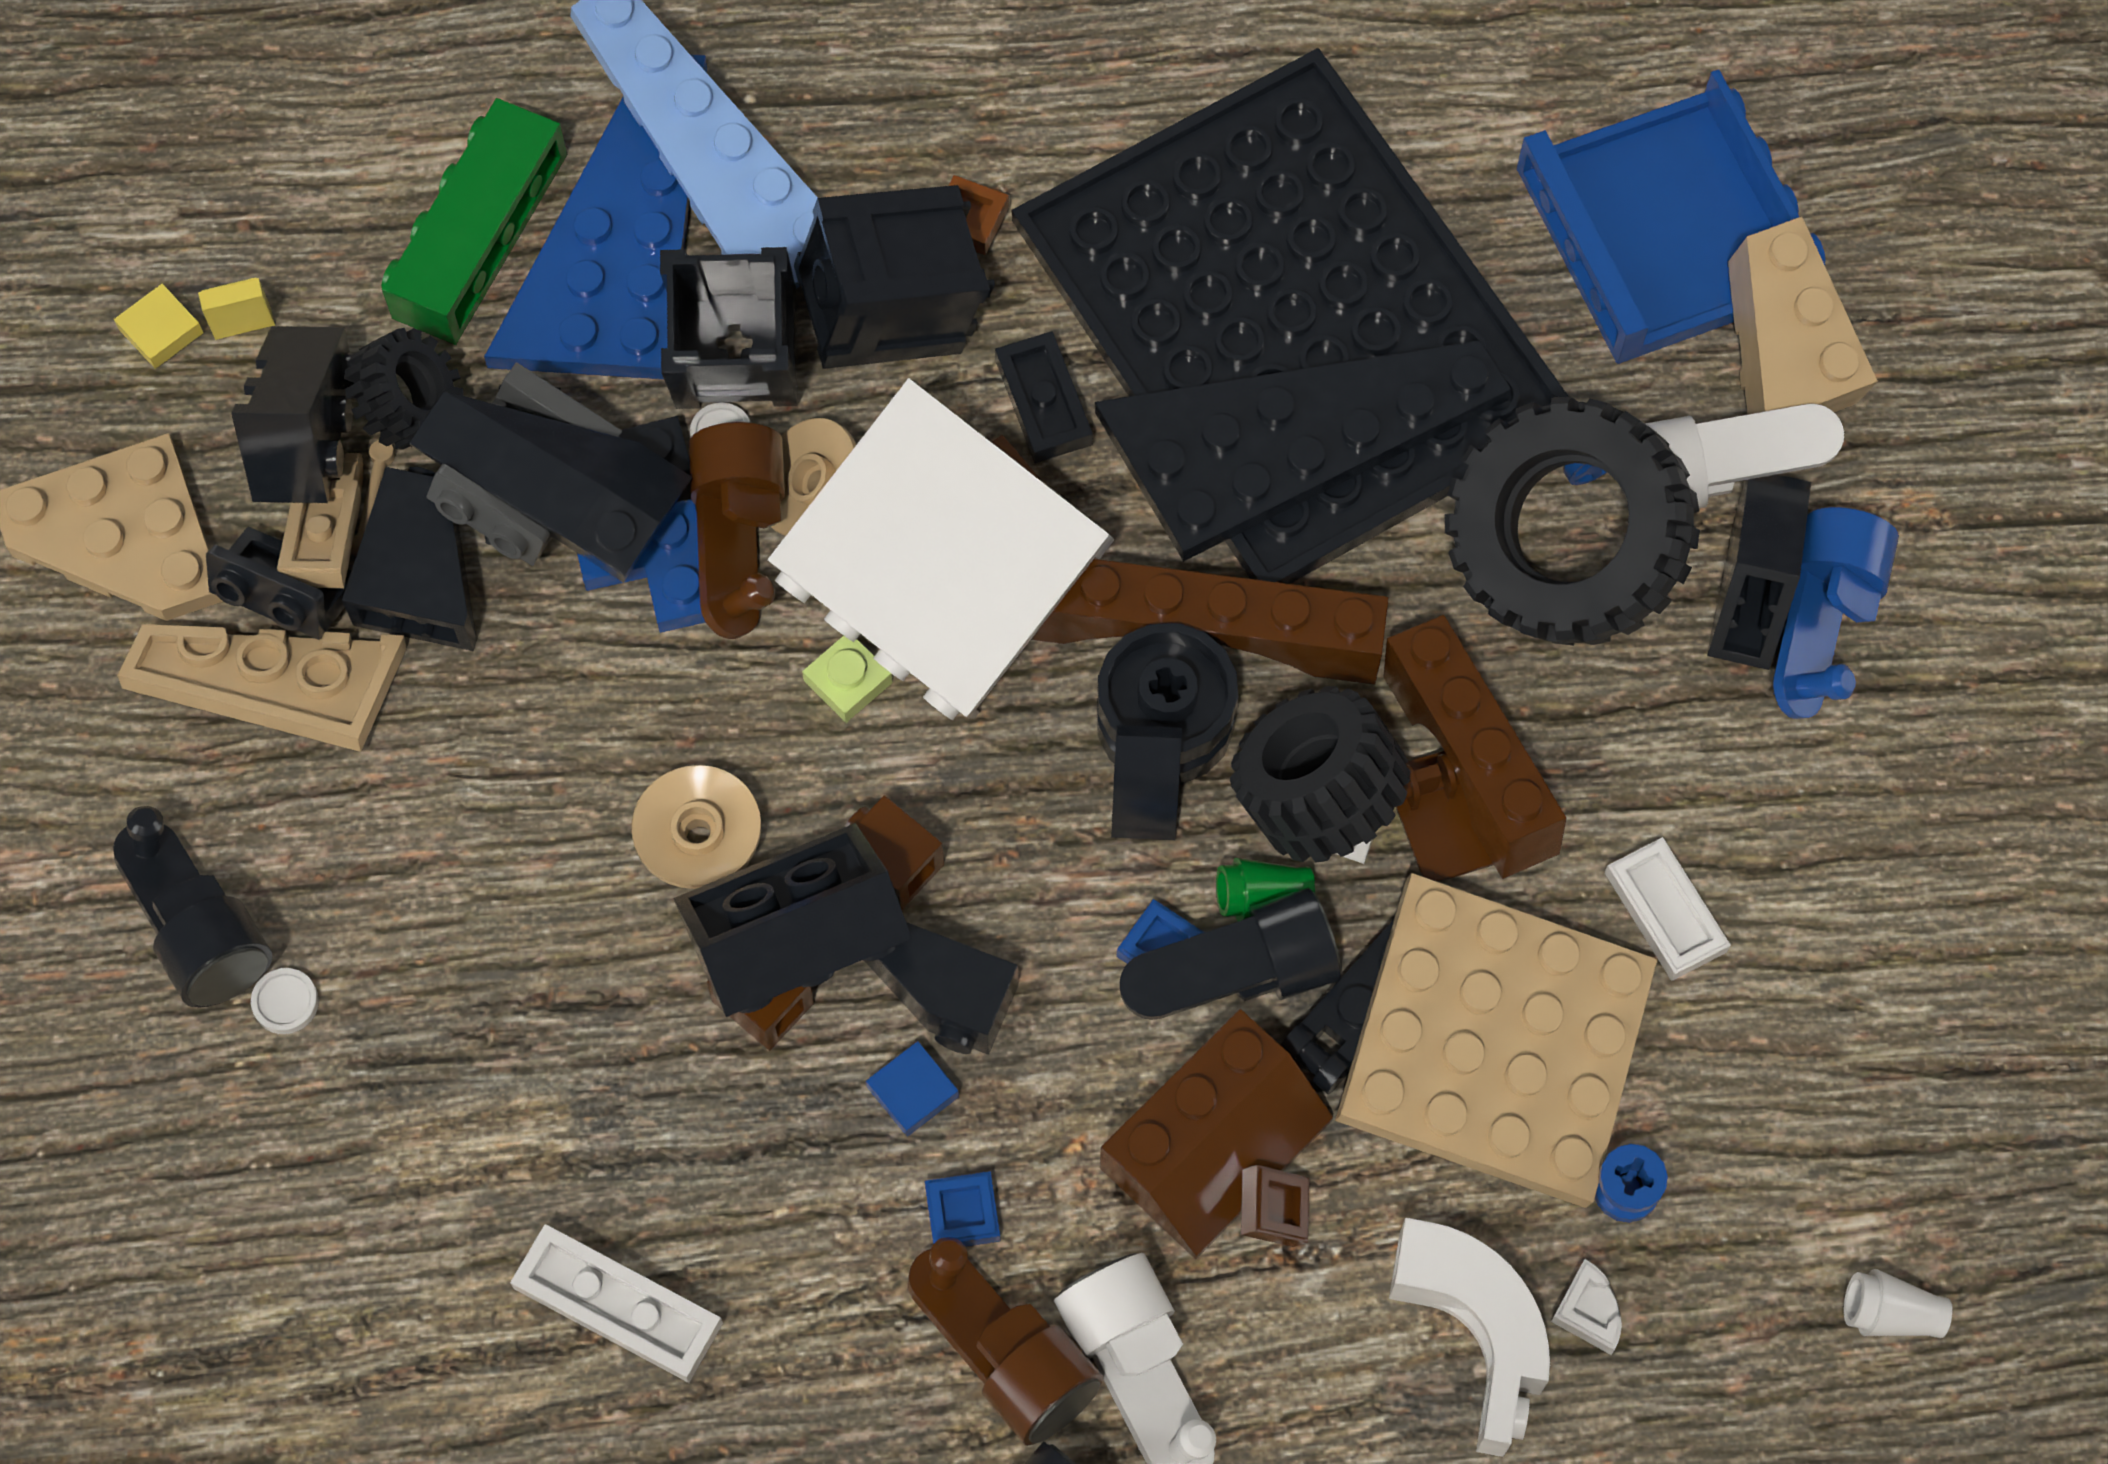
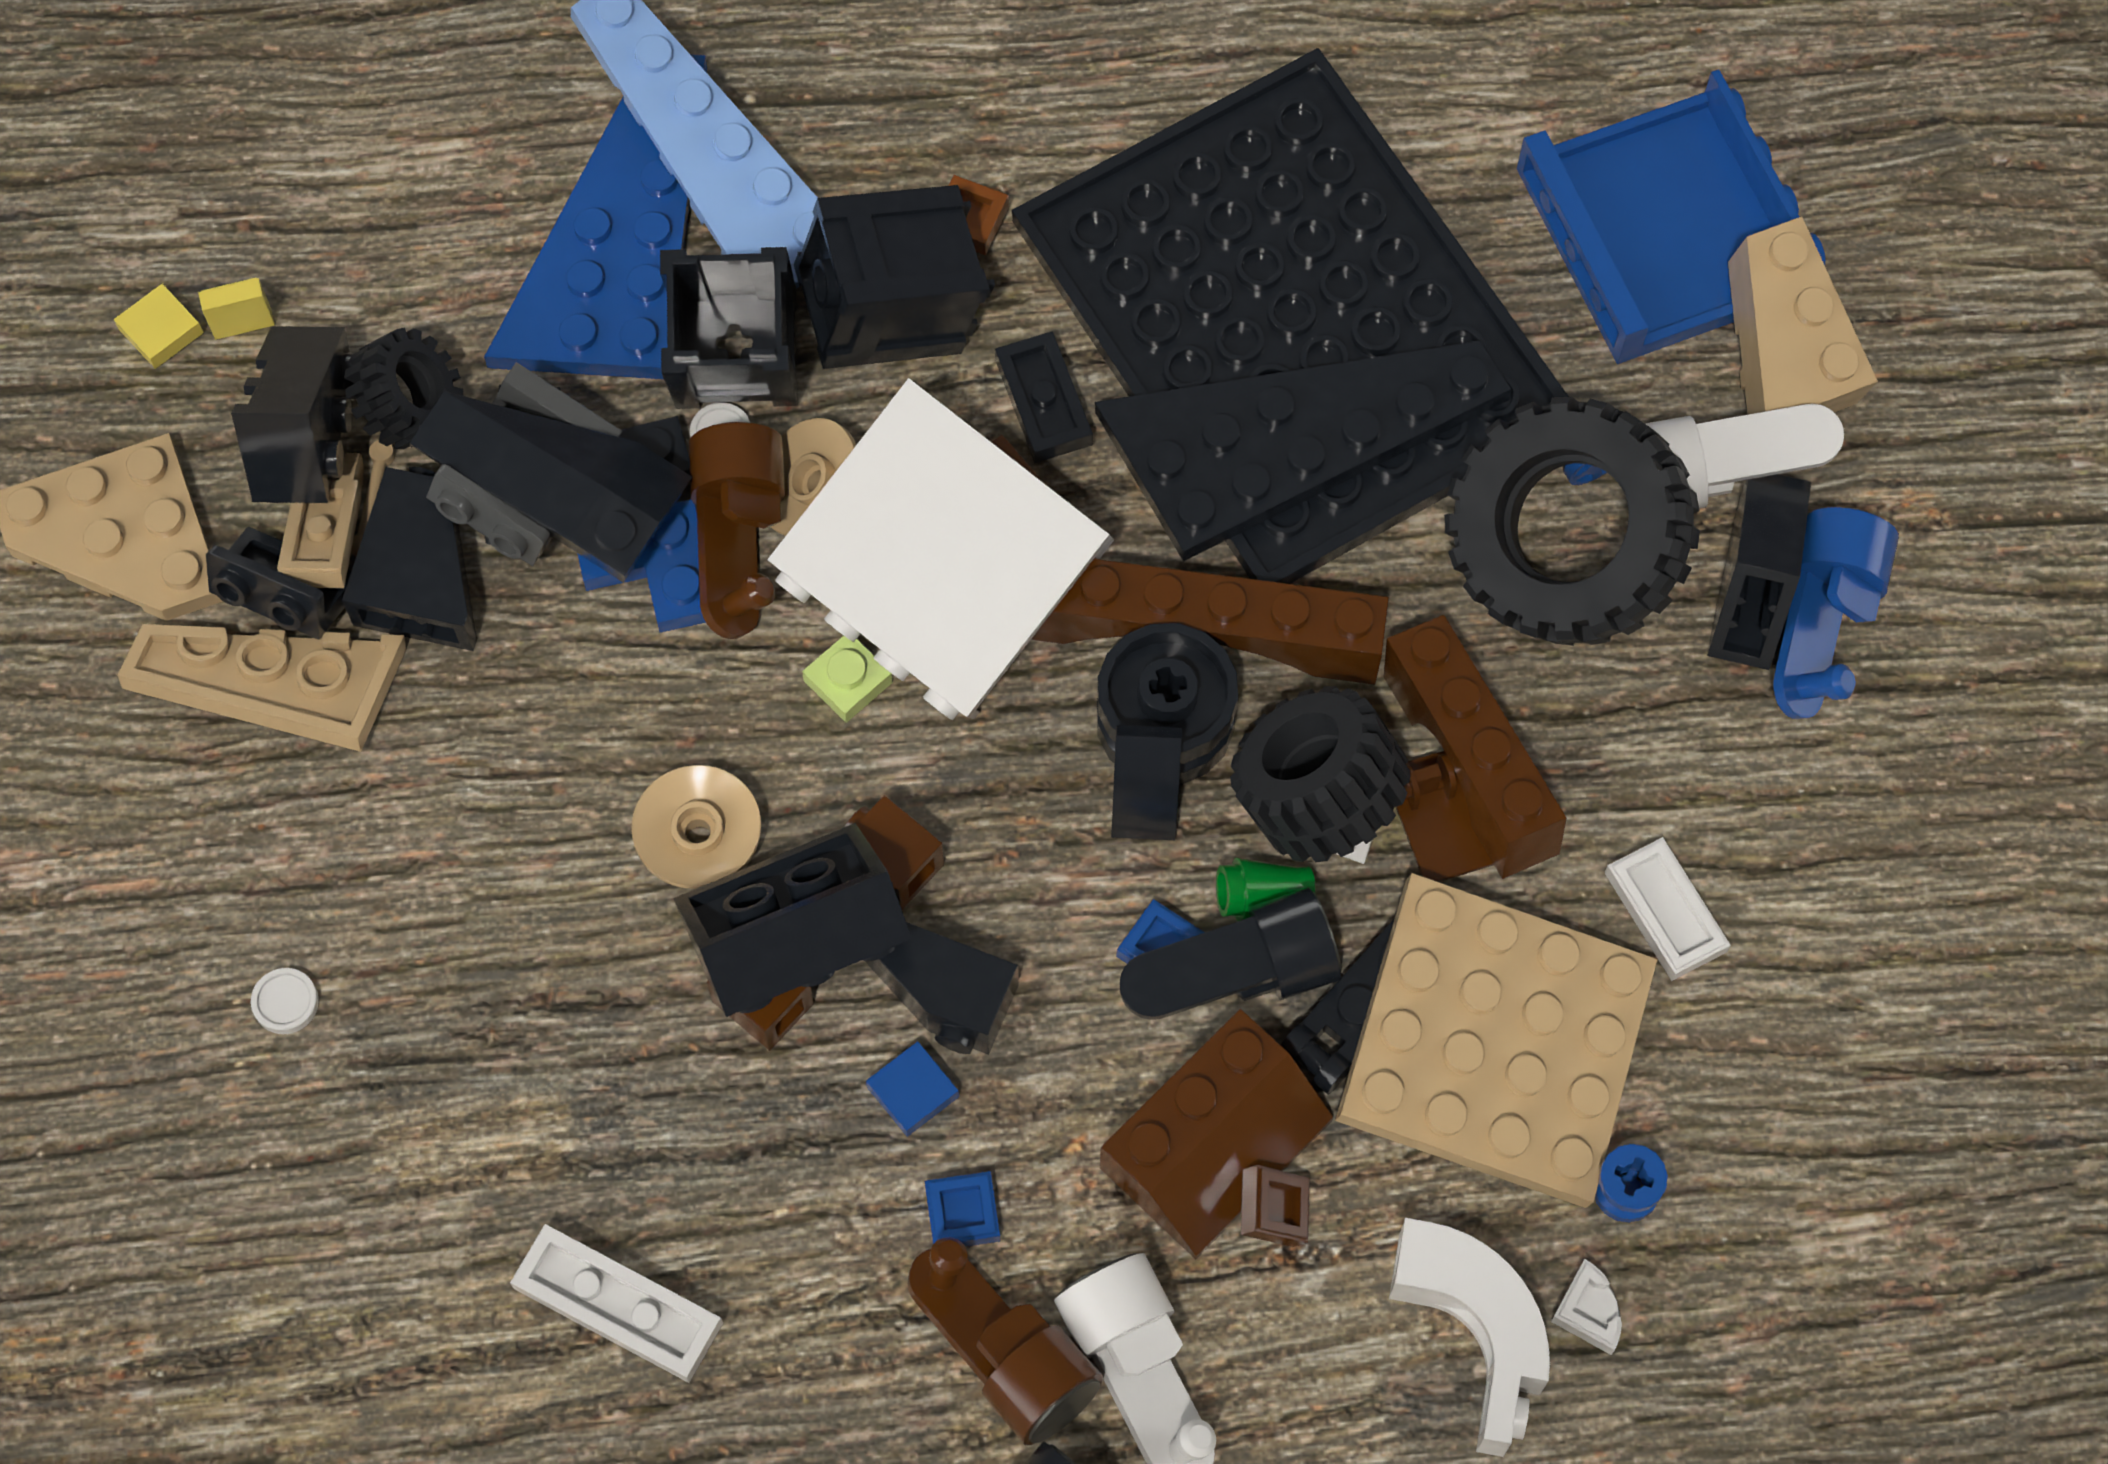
black piece [113,806,272,1008] -> none
green brick [381,98,568,345] -> none
white cone [1844,1269,1952,1338] -> none

